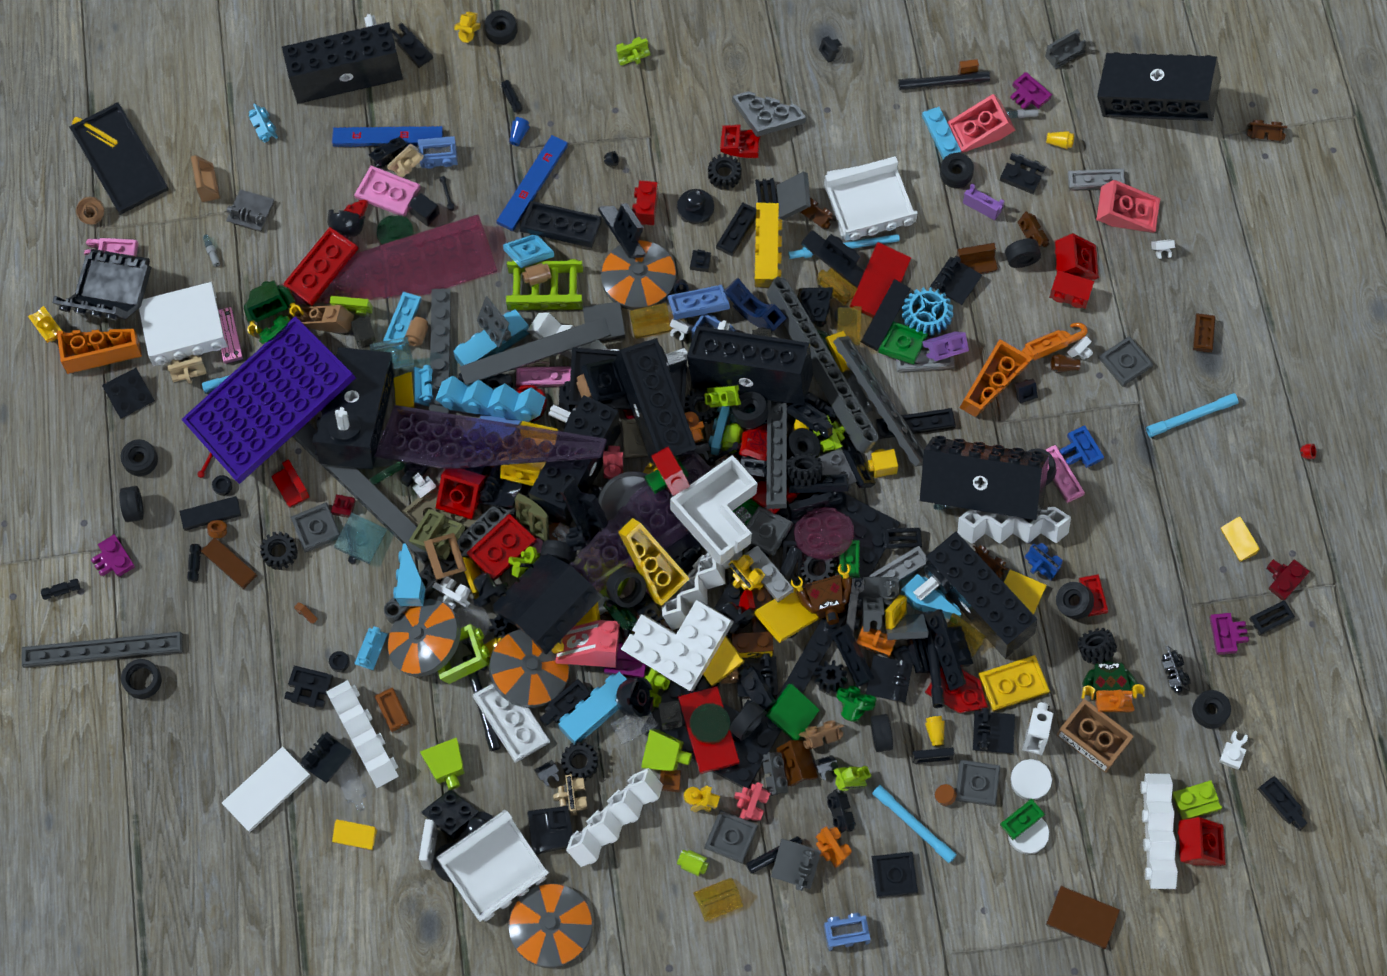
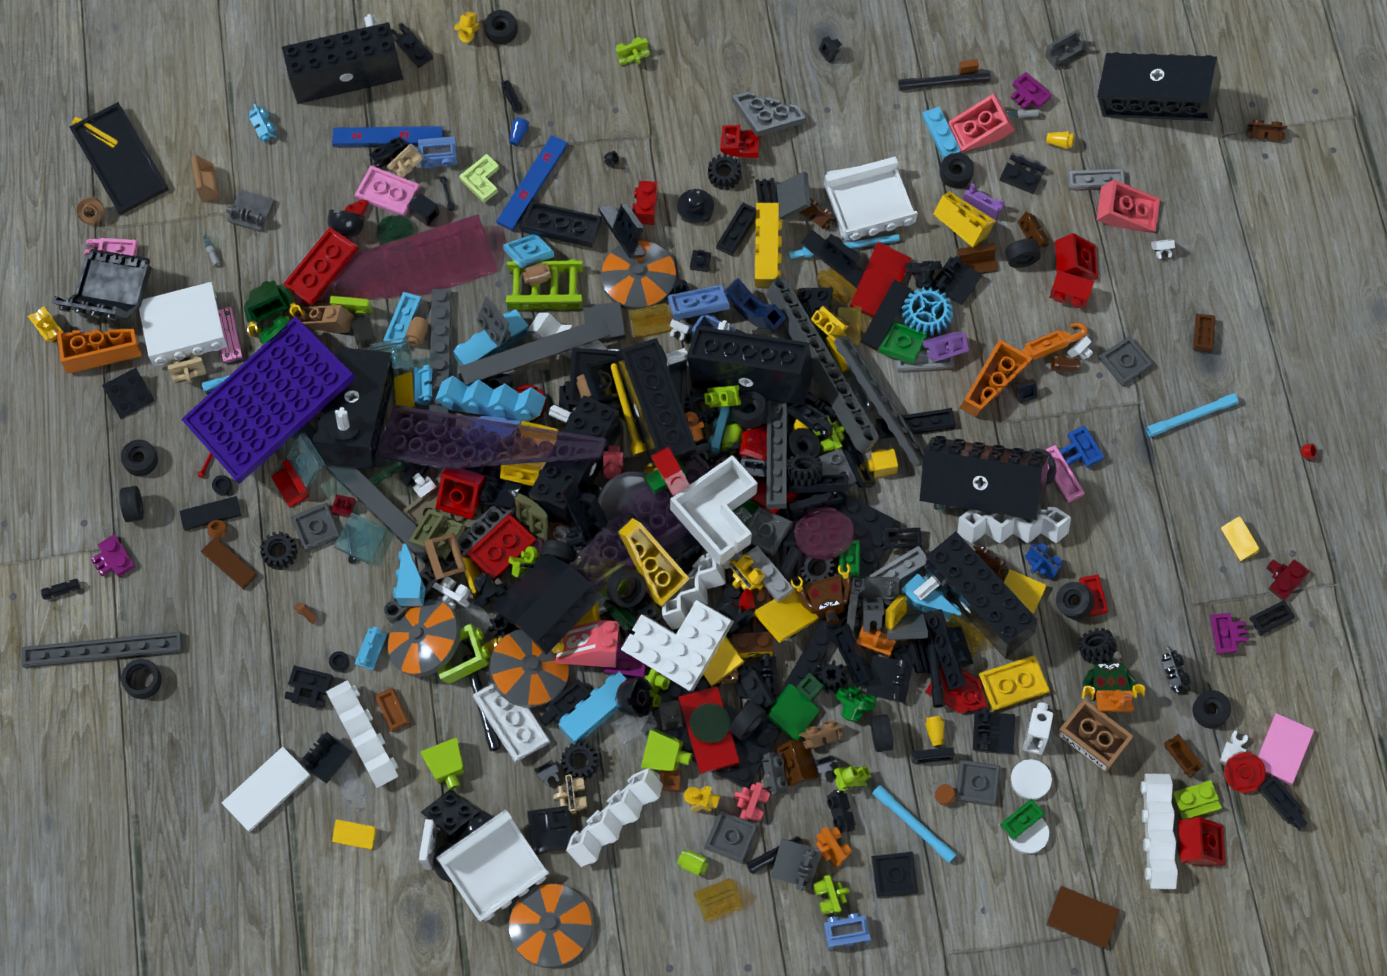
black axle [187,544,201,582] -> none
bright pink tile [516,367,571,387] -> none
none -> clear light blue plate [287,433,325,488]
none -> yellowish green plate [459,154,499,203]
none -> yellow piece [611,363,647,455]
none -> dark green tile [796,673,825,702]
none -> yellow hips [811,306,848,341]
none -> lime hips [814,875,850,916]
none -> black plate [904,260,942,289]
none -> yellow wedge [933,191,996,248]
none -> reddish brown hinge [1164,733,1204,778]
none -> red tile [1224,751,1266,793]
none -> bright pink tile [1258,713,1314,785]

